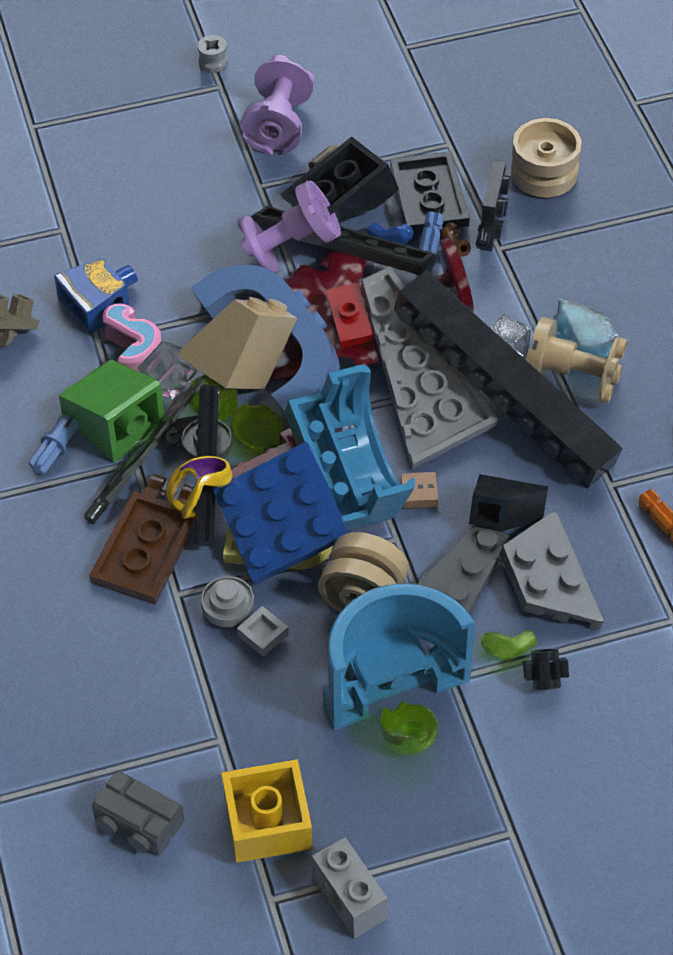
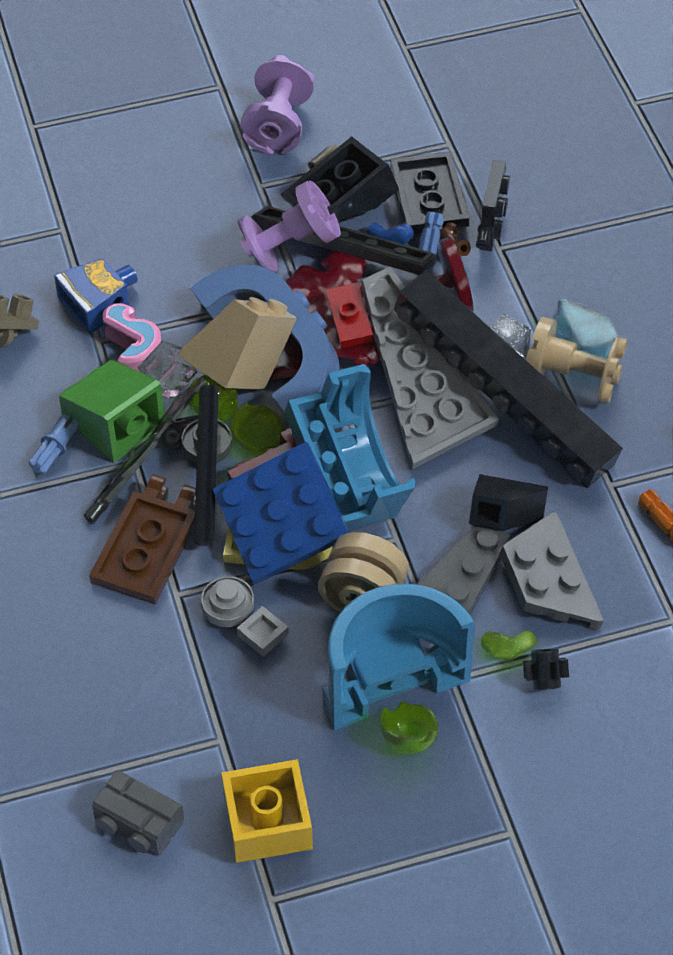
yellow piece [166,456,232,519] -> none
light grey wheel [197,35,228,73] -> none
light grey brick [312,837,388,939] -> none
medium nougat tile [401,472,438,509] -> none
tan wheel [510,118,582,198] -> none

